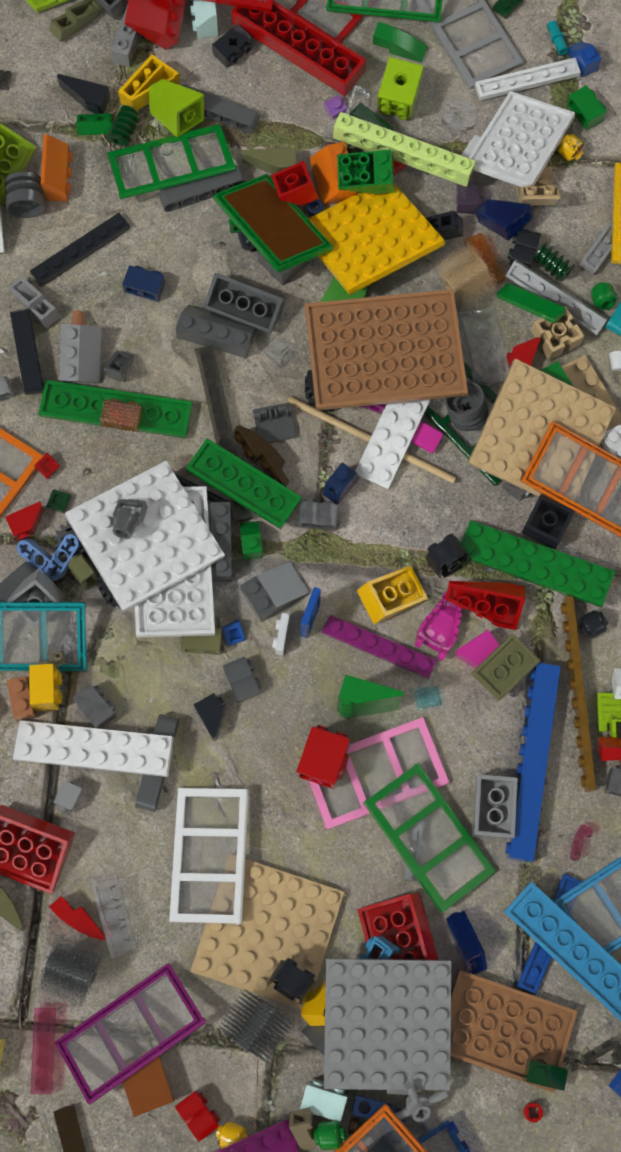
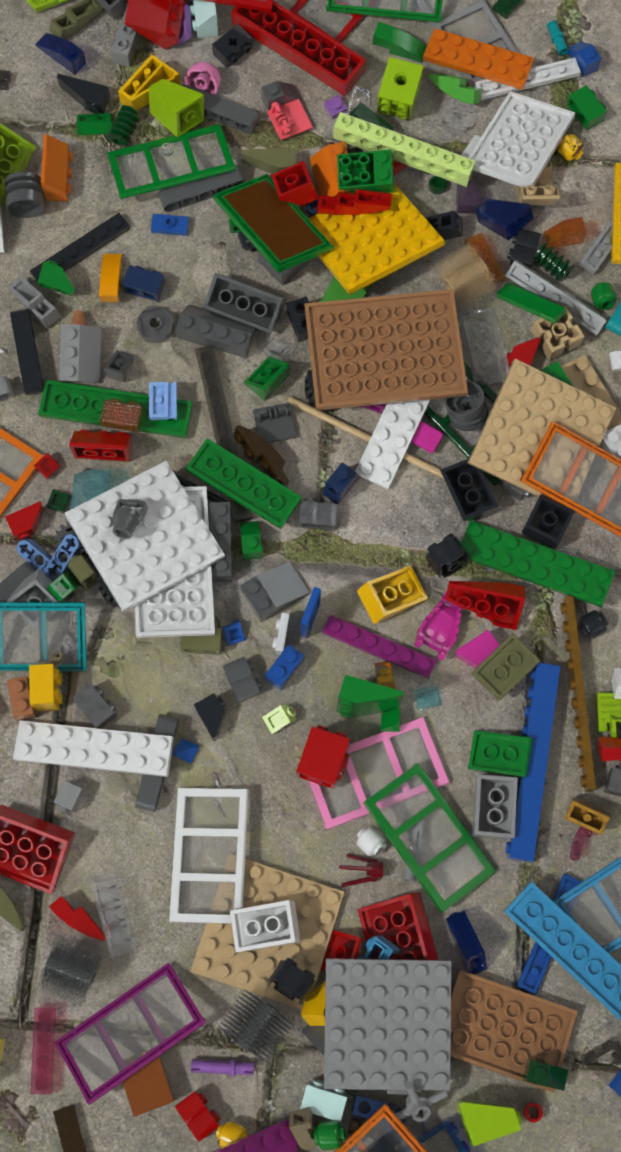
none -> clear blue slope [35,33,86,75]
none -> green slope [37,260,74,296]
none -> green slope [47,570,81,602]
none -> red slope [69,429,132,462]
none -> clear light blue slope [70,469,112,510]
none -> light orange slope [99,254,122,302]
none -> flat silver plate [136,306,174,343]
none -> light blue plate [149,382,177,420]
none -> blue plate [151,214,189,236]
none -> blue slope [173,738,200,764]
none -> medium lavender plate [178,4,192,45]
none -> bright pink cylinder [184,61,221,95]
none -> medium lavender pin [191,1059,254,1076]
none -> white slope [230,900,301,952]
none -> green slope [244,357,289,401]
none -> dark grey slope [261,81,301,111]
none -> yellowish green bracket [262,704,297,734]
none -> blue brick [265,644,304,691]
none -> coral hinge [267,99,313,141]
none -> black brick [286,296,312,342]
none -> red slope [317,189,392,215]
none -> red slope [320,930,363,971]
none -> dark red plant [339,854,383,887]
none -> white head [357,826,386,857]
none -> leg [374,661,397,690]
none -> green slope [380,708,401,732]
none -> orange plate [423,28,534,90]
none -> bright green slope [428,72,482,105]
none -> dark green tile [429,176,447,195]
none -> black slope [440,458,498,521]
none -> lime slope [455,1100,523,1147]
none -> green tile [468,730,533,778]
none -> clear orange slope [544,217,587,248]
none -> pearl gold brick [565,797,611,835]

